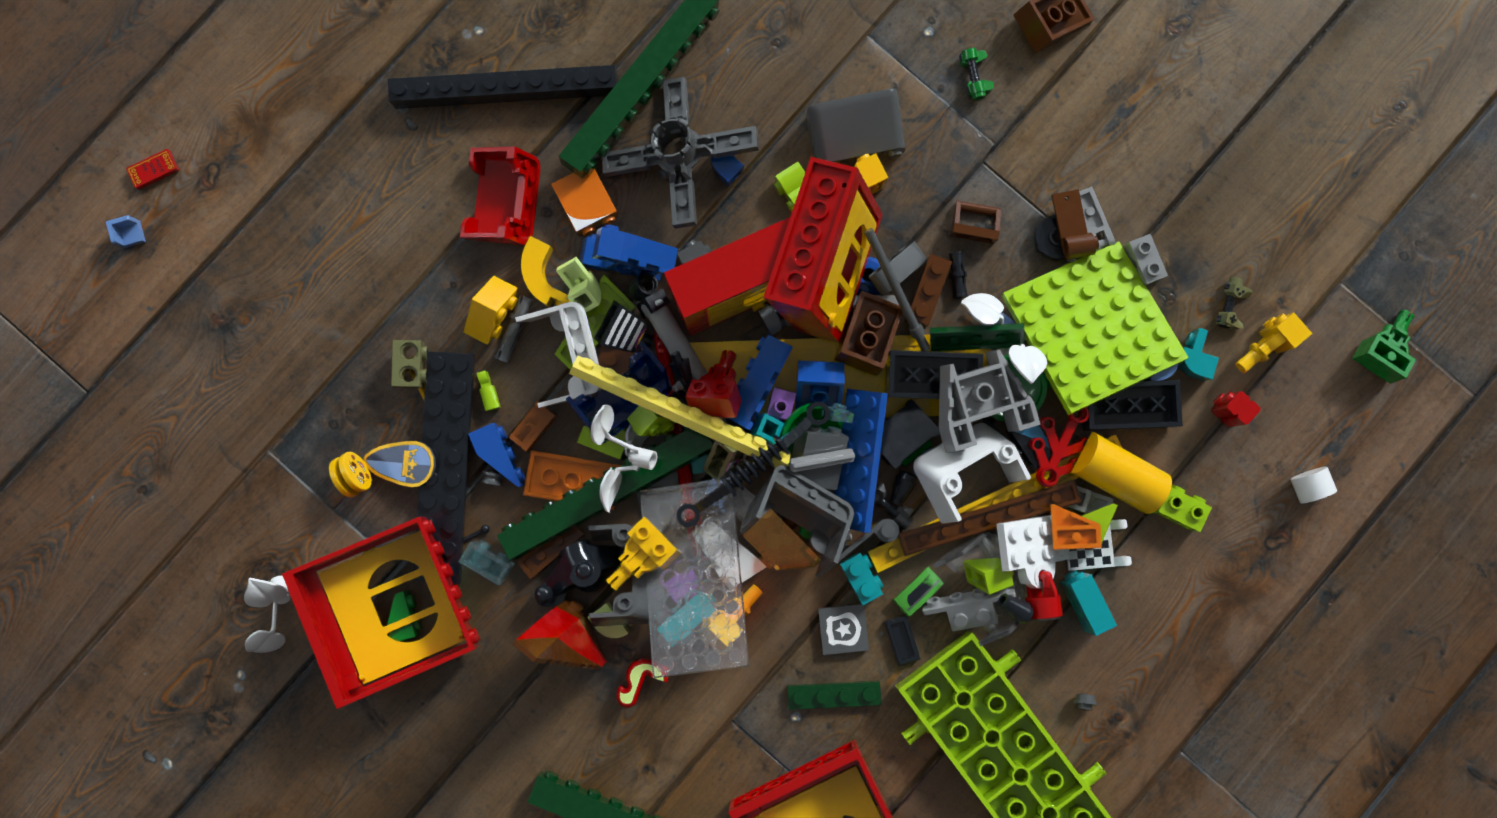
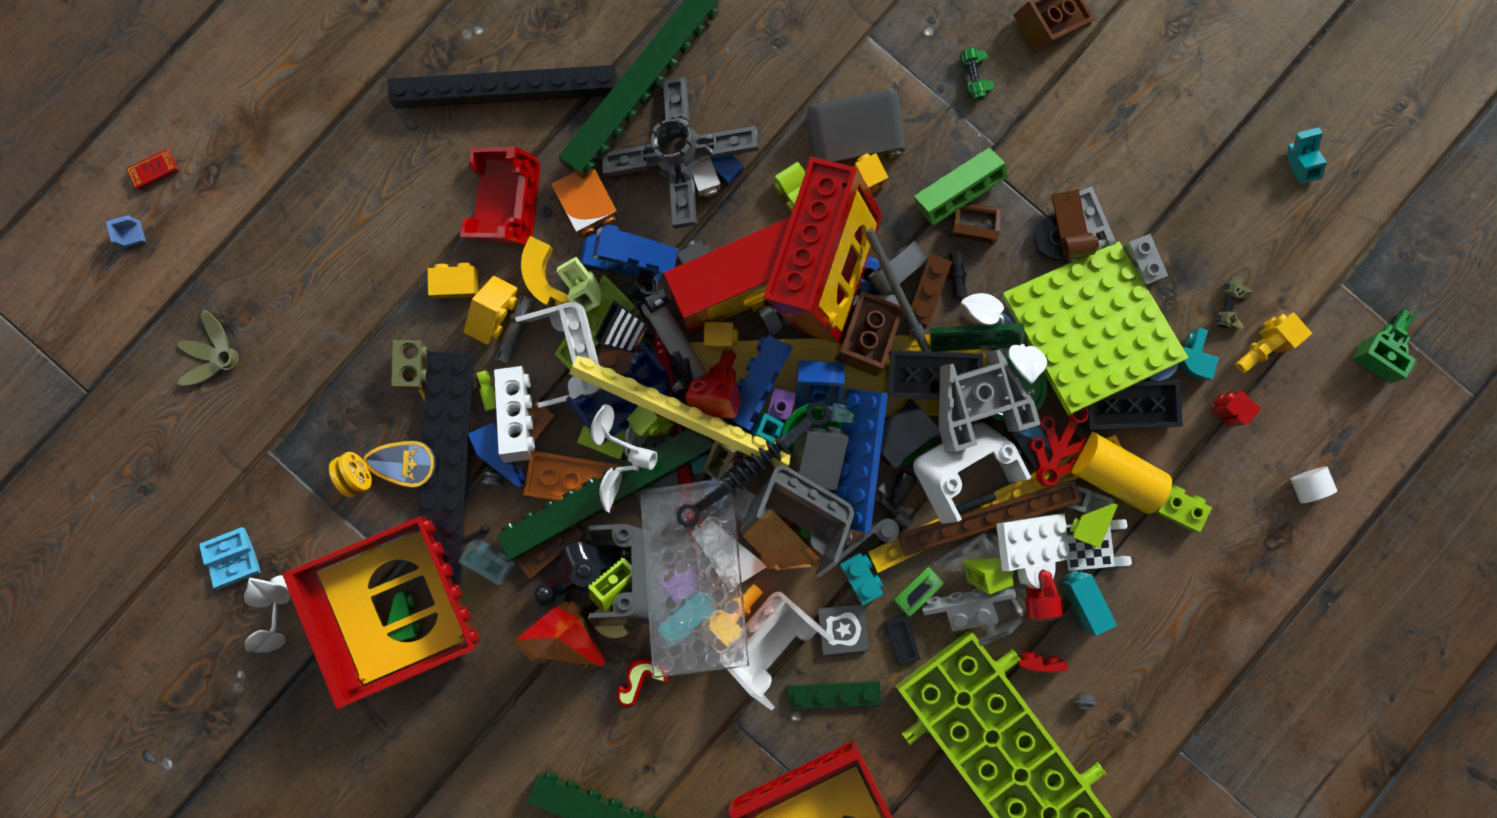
yellow brick [606,517,681,591] -> none
light grey axle [788,448,855,472] -> none
black cone [998,593,1033,624] -> none
orange wing [1050,504,1102,550] -> none
none -> olive plant [177,310,239,387]
none -> medium azure slope [199,527,261,590]
none -> yellow brick [427,263,479,299]
none -> white brick [494,366,535,463]
none -> lime brick [589,558,632,612]
none -> white brick [692,159,720,197]
none -> yellow brick [704,322,738,351]
none -> white windscreen [720,592,833,710]
none -> bright green brick [914,147,1008,226]
none -> black wheel [955,492,997,514]
none -> red slope [1017,652,1068,672]
none -> teal brick [1288,127,1327,184]

